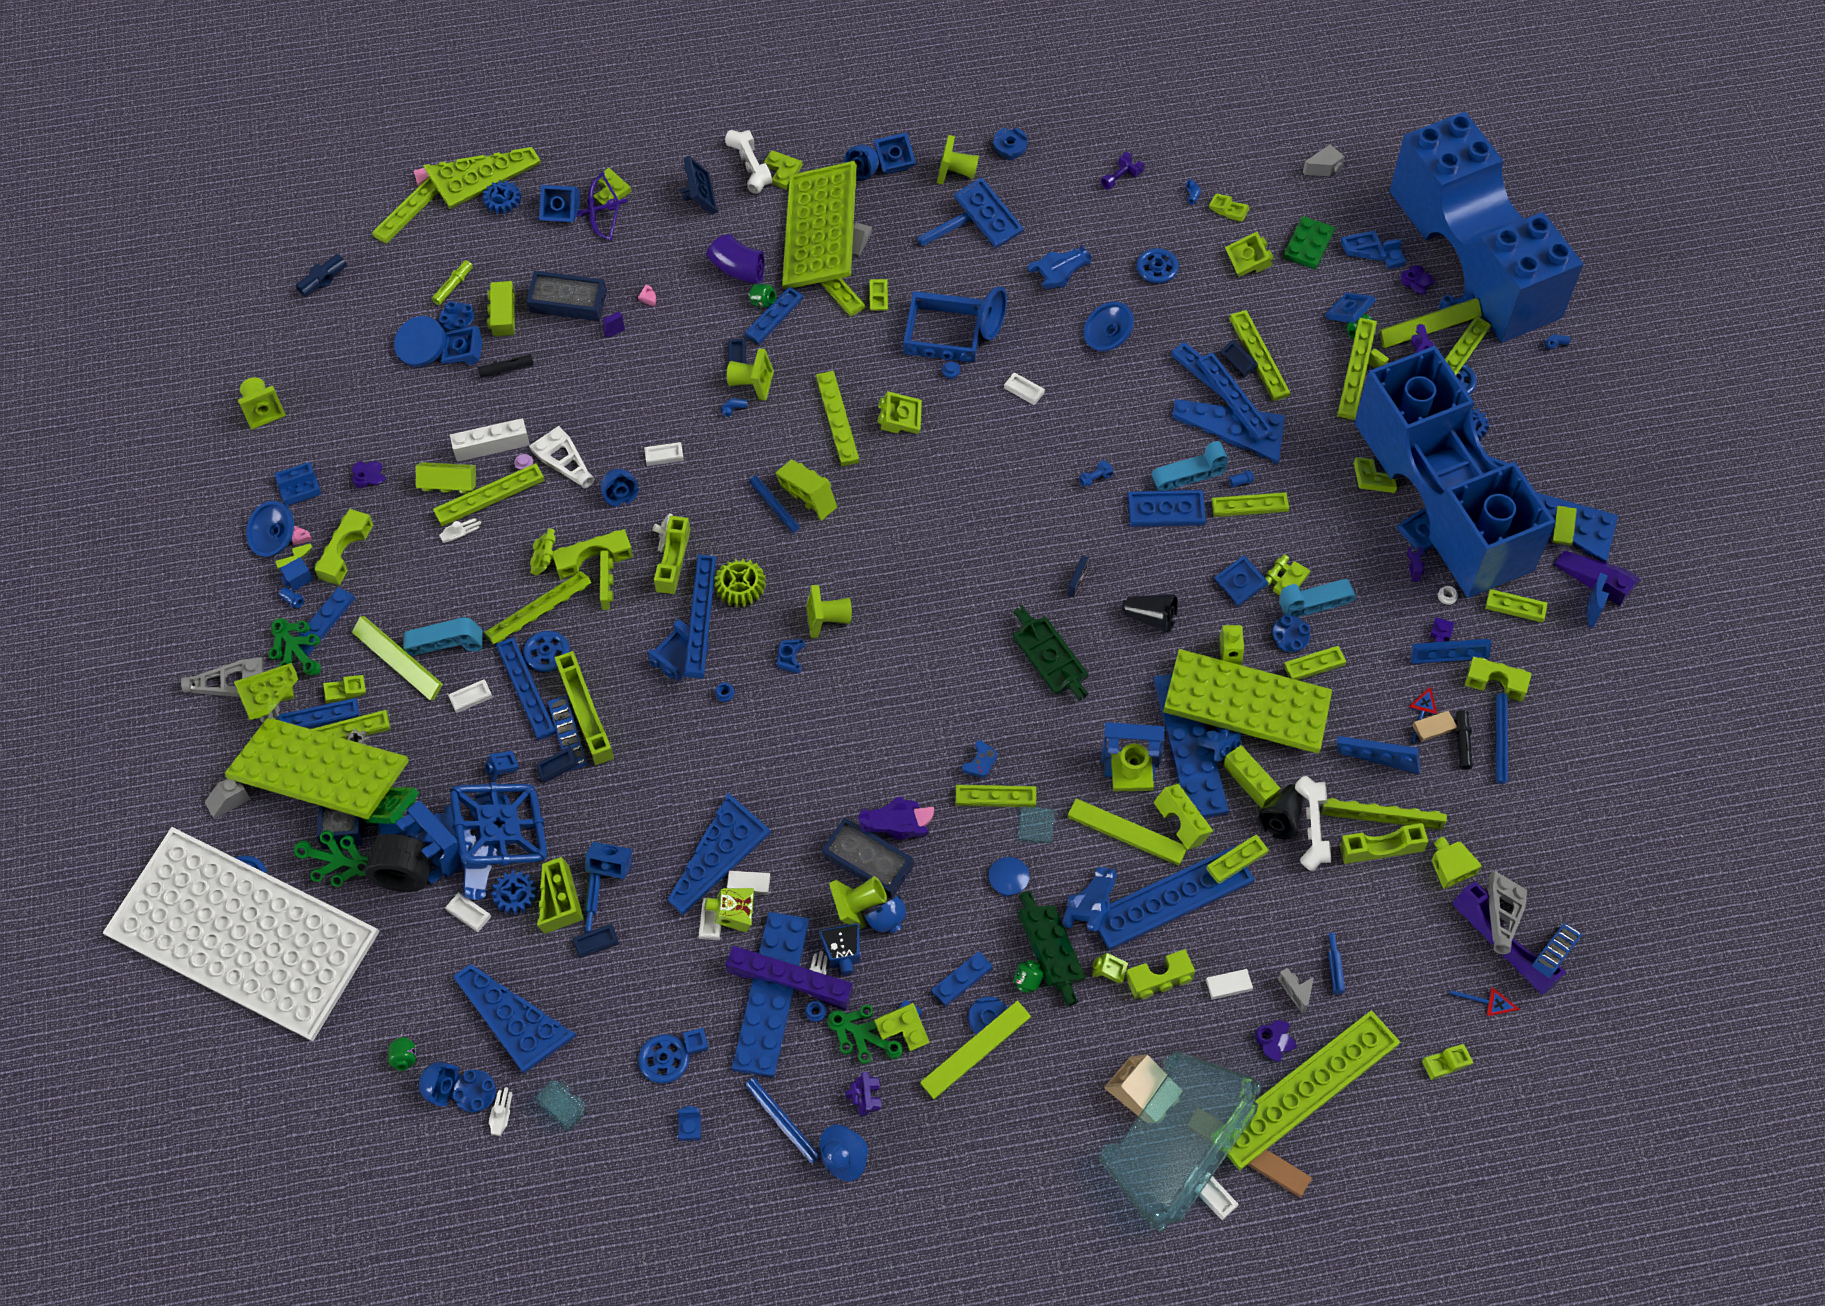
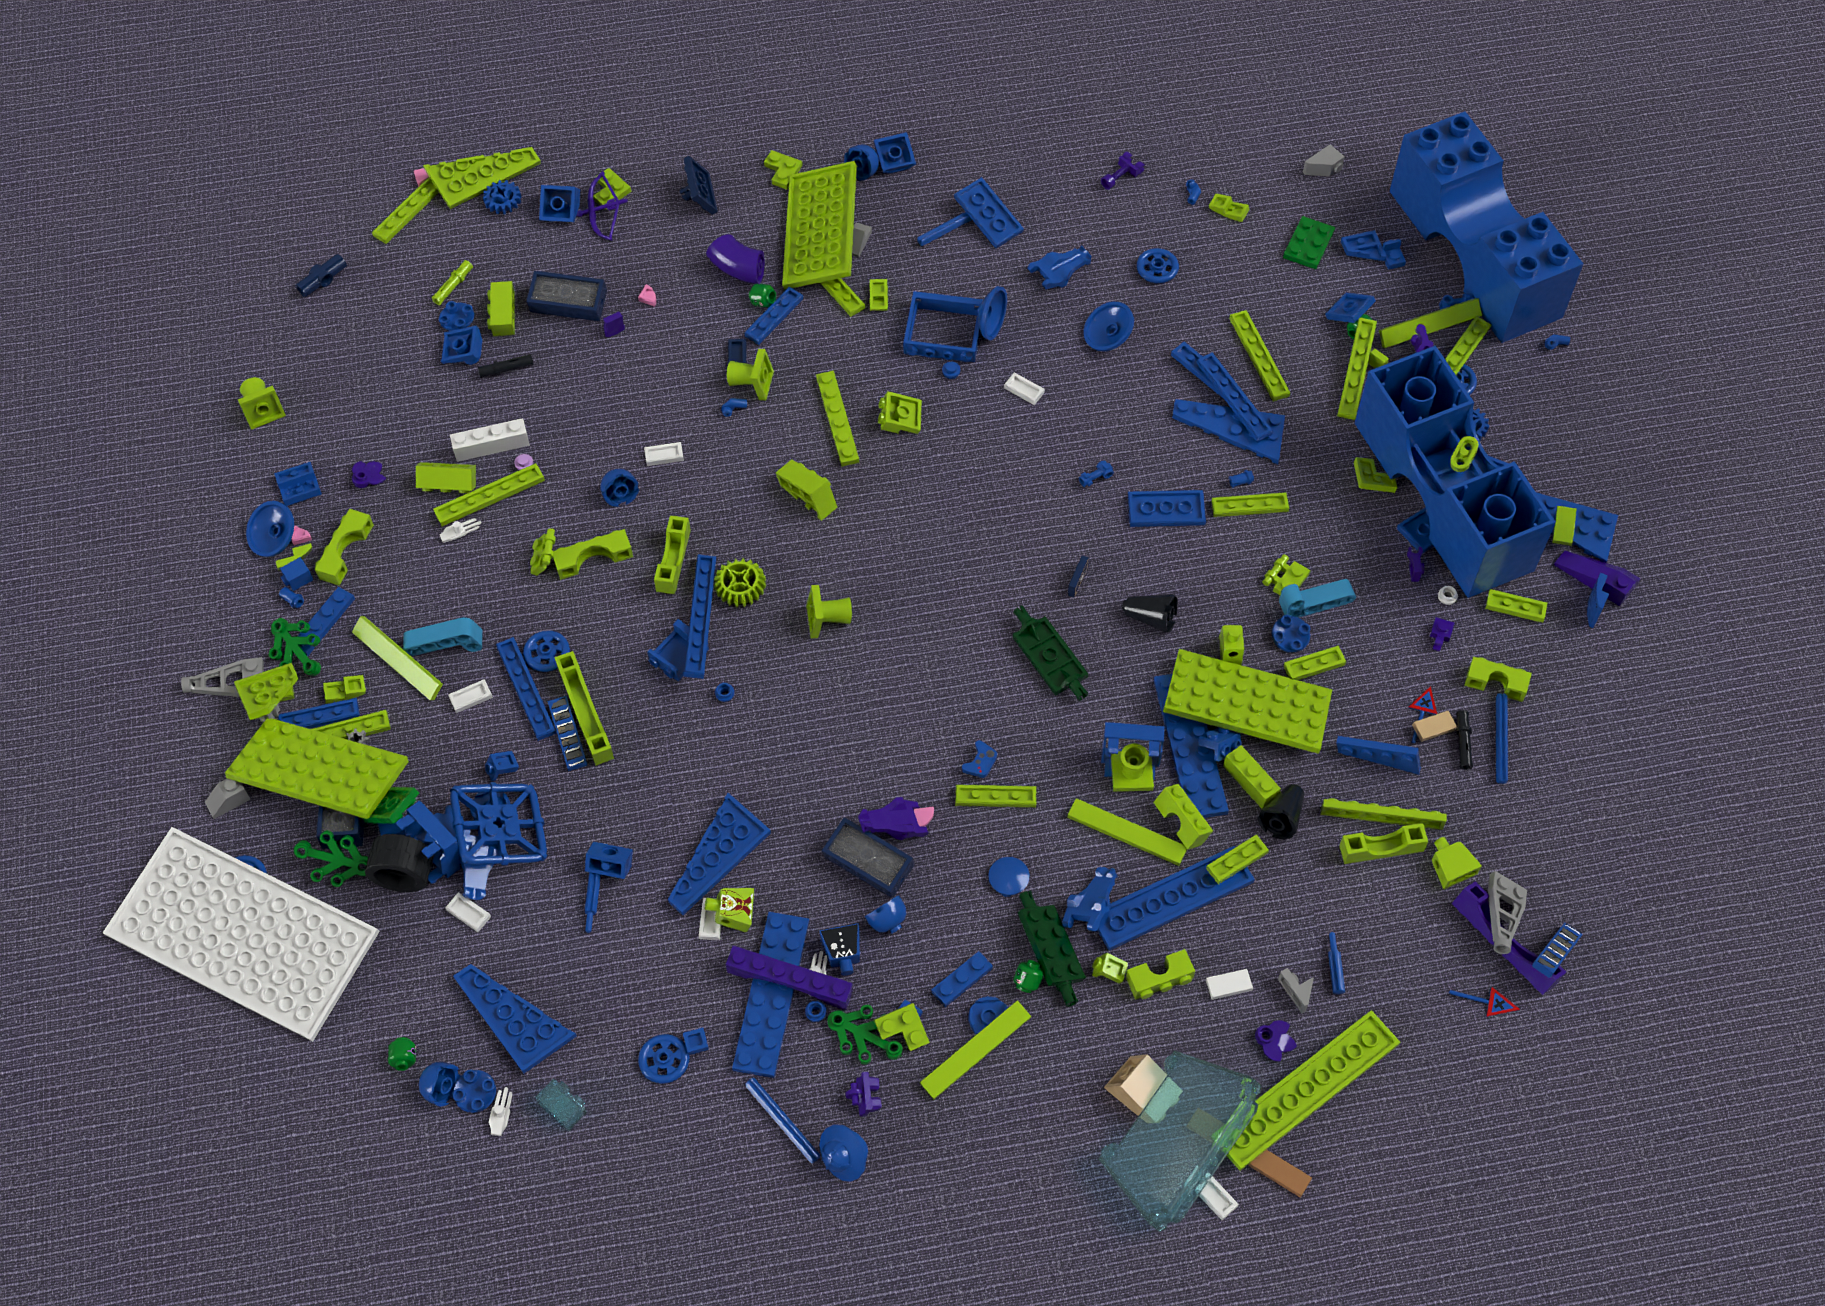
blue piece [394,316,446,367] -> none
lime plate [484,571,591,644] -> none
blue gear [491,870,538,915] -> none
white plate [529,426,594,488] -> none
dark blue tile [536,746,579,783] -> none
lime wedge [537,857,584,934] -> none
dark blue tile [572,924,619,959] -> none
lime plate [600,551,614,610] -> none
white piece [652,513,673,553] -> none
blue bracket [678,1106,701,1141] -> none
white plate [725,130,772,194] -> none
white tile [727,871,770,895] -> none
blue axle [749,475,800,534] -> none
blue piece [777,639,805,674] -> none
lime plant [829,876,887,930] -> none
lime plant [937,135,979,185] -> none
blue plate [993,128,1027,160] -> none
clear light blue piece [1019,806,1055,844] -> none
dark azure beam [1151,441,1228,491] -> none
blue tile [1214,555,1268,607] -> none
dark blue tile [1220,339,1258,377] -> none
lime plate [1225,232,1274,277] -> none
white plate [1295,776,1331,871] -> none
dark purple plate [1400,265,1435,295] -> none
blue tile [1411,639,1492,664] -> none
lime slope [1422,1044,1473,1080] -> none
none -> lime plate [1450,436,1478,472]

